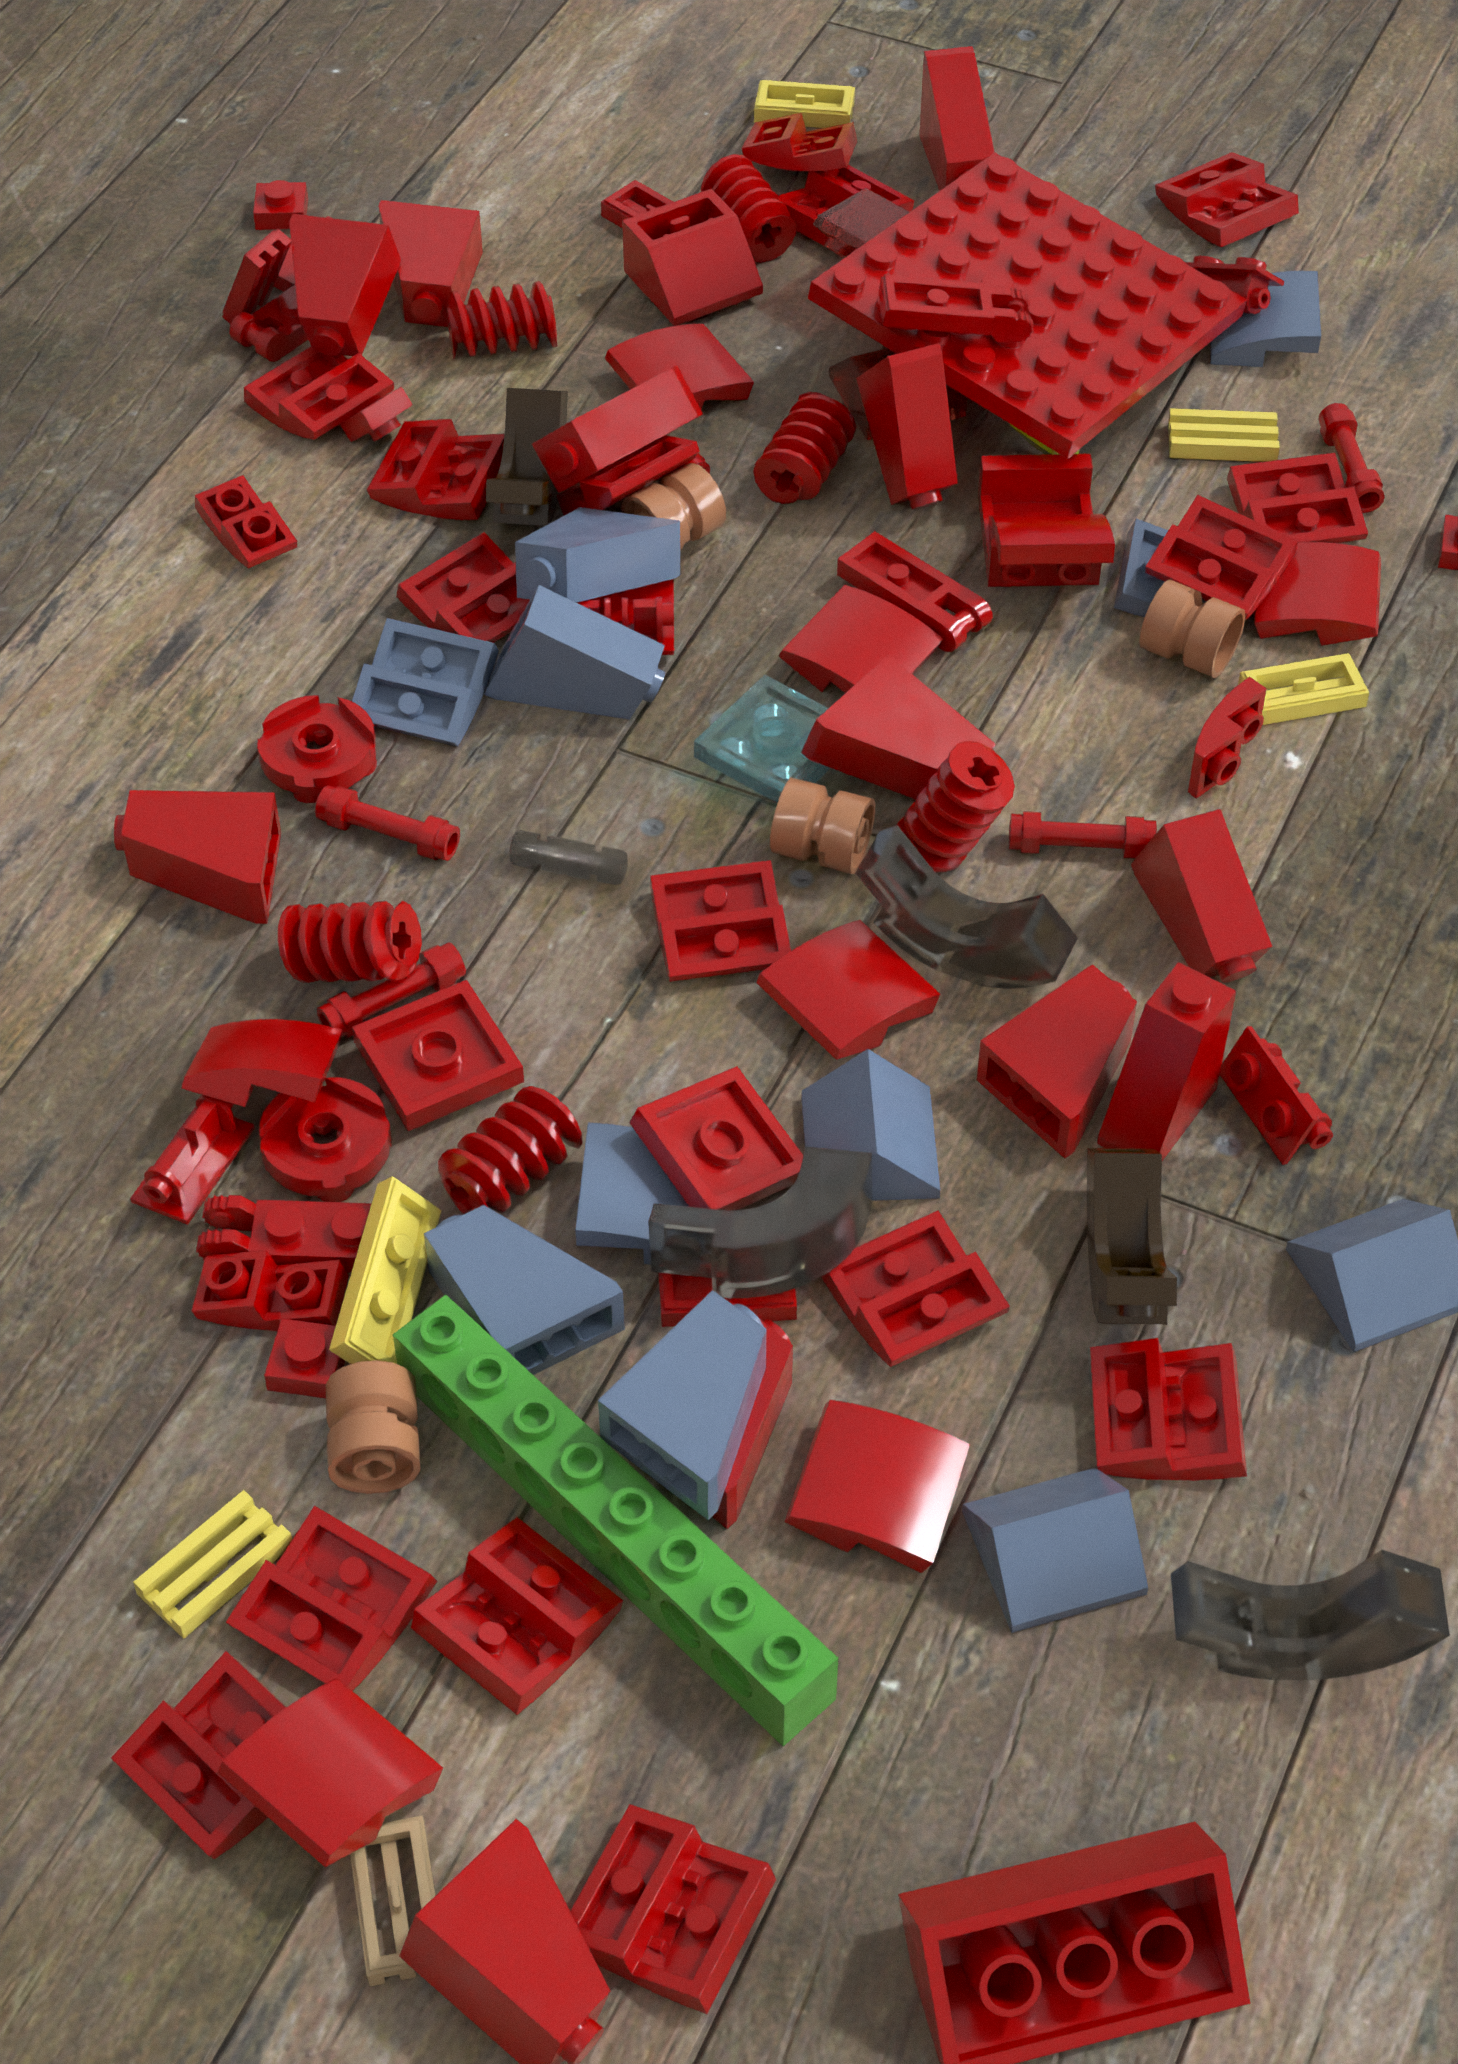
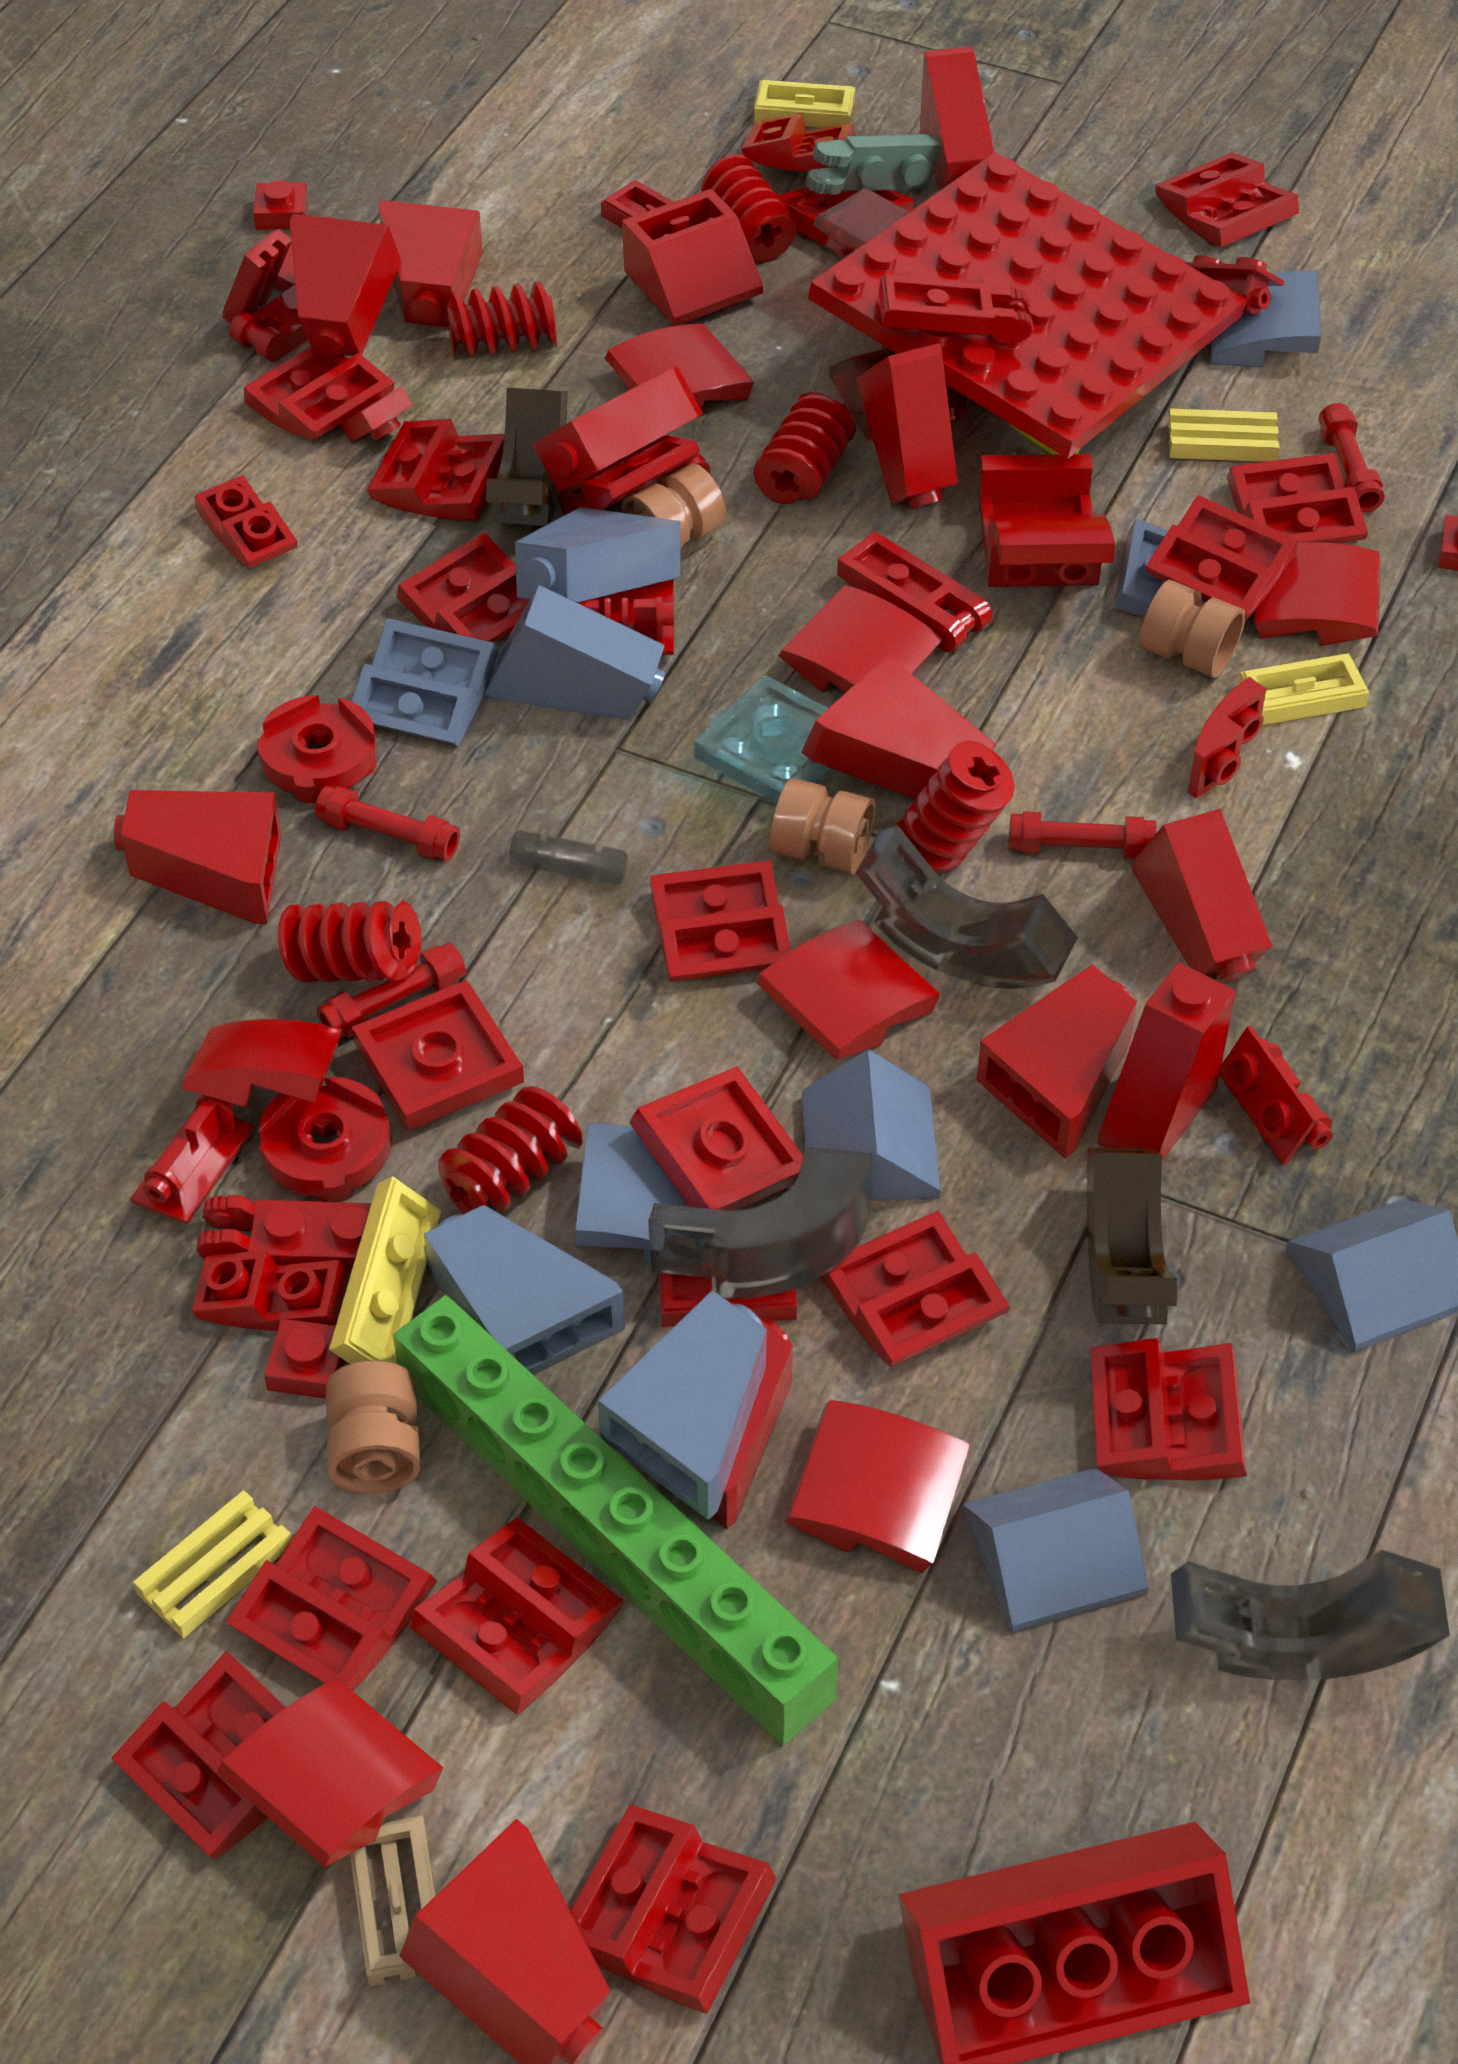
none -> sand green hinge [805,134,941,195]

